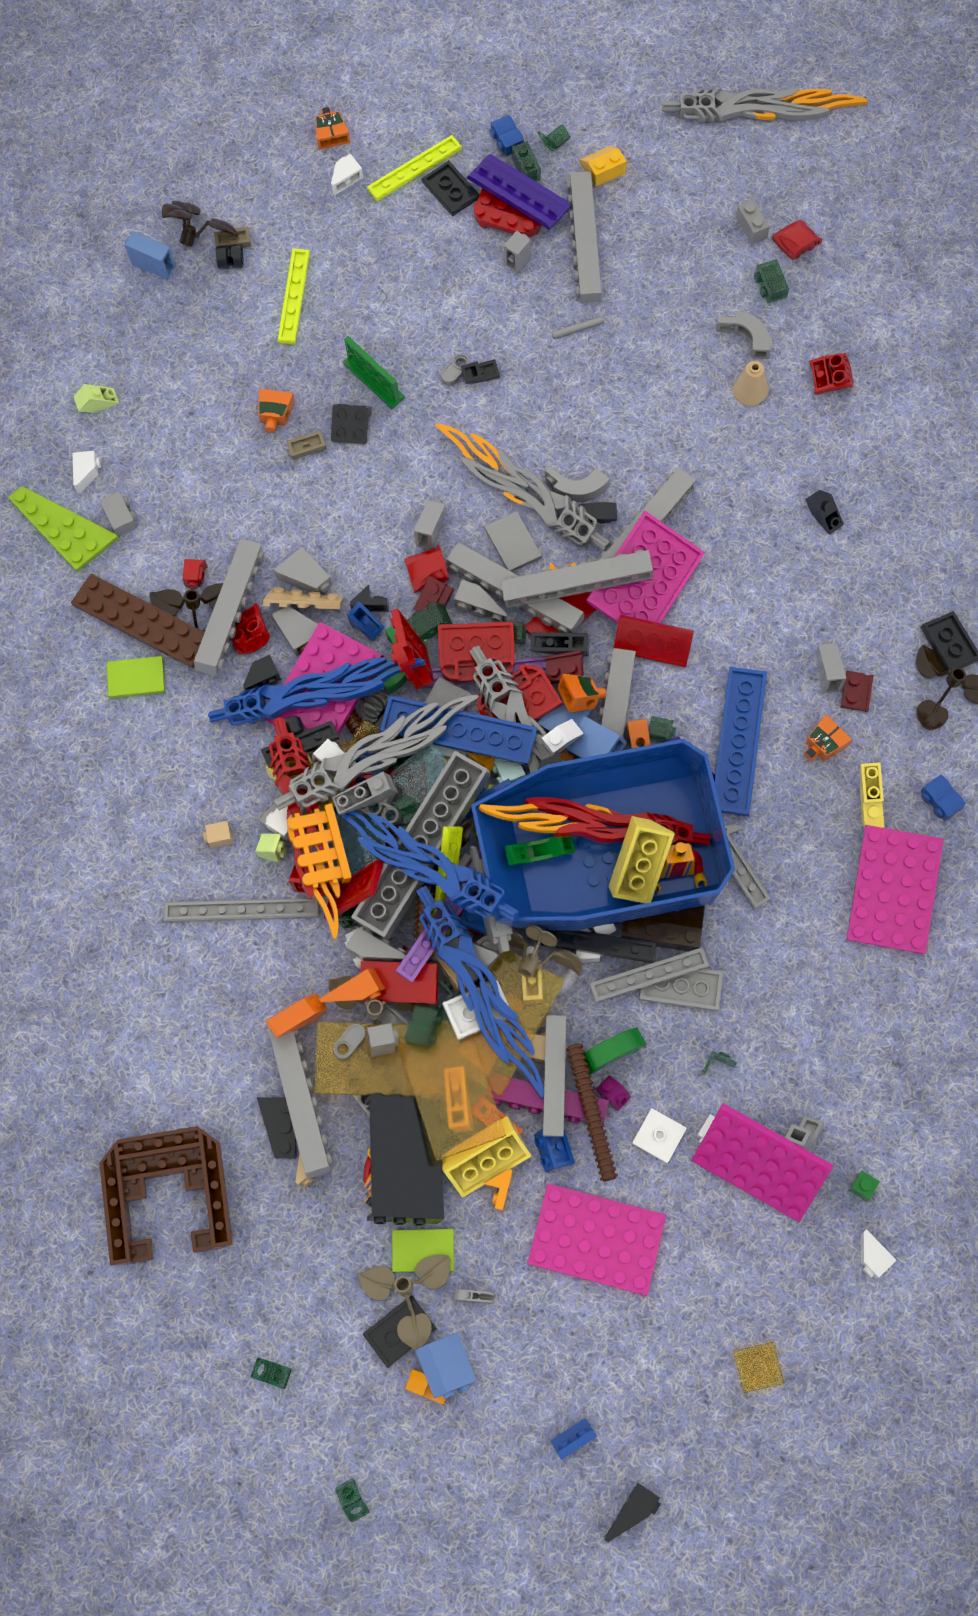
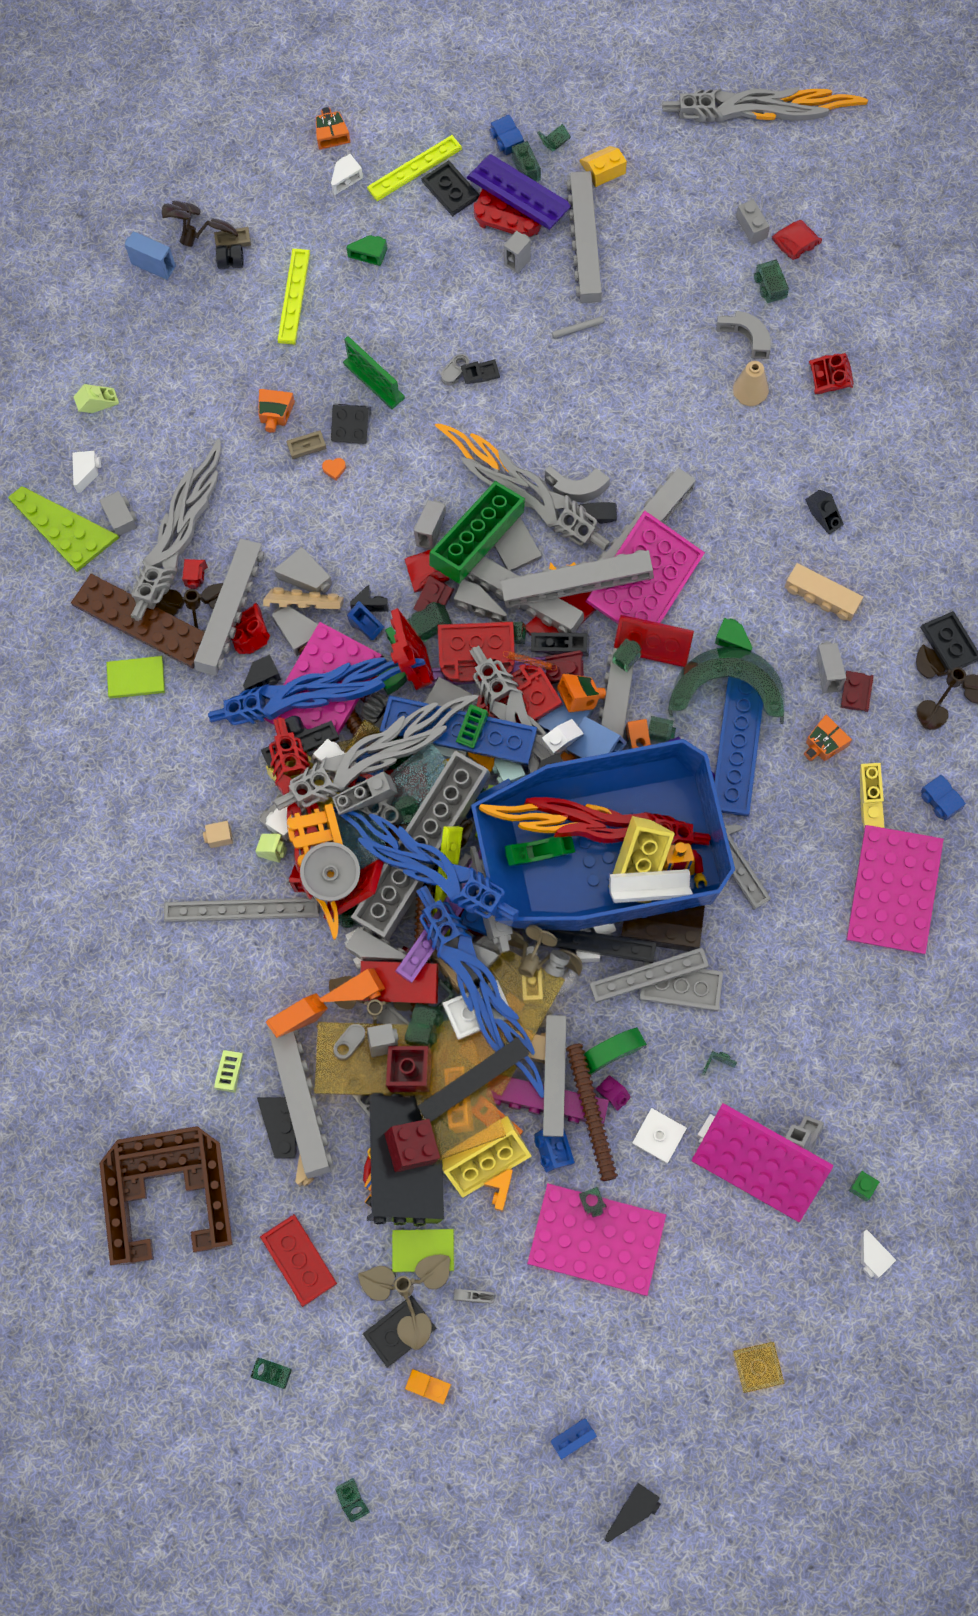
medium blue brick [415,1333,477,1399] -> none
none -> light grey piece [131,438,222,621]
none -> yellowish green slope [214,1050,243,1093]
none -> red tile [260,1214,337,1307]
none -> light grey dish [300,842,360,901]
none -> orange tile [322,458,346,481]
none -> green slope [346,235,388,266]
none -> dark red brick [384,1119,440,1173]
none -> dark red brick [386,1046,432,1092]
none -> black tile [417,1037,529,1122]
none -> green brick [429,481,525,584]
none -> green slope [456,704,489,749]
none -> orange piece [503,651,557,670]
none -> light grey wheel [544,950,570,977]
none -> bracket [579,1187,607,1218]
none -> white panel [609,869,693,903]
none -> clear green brick [612,638,642,672]
none -> clear green windscreen [668,647,785,724]
none -> green slope [715,618,753,657]
none -> tan brick [785,563,864,622]

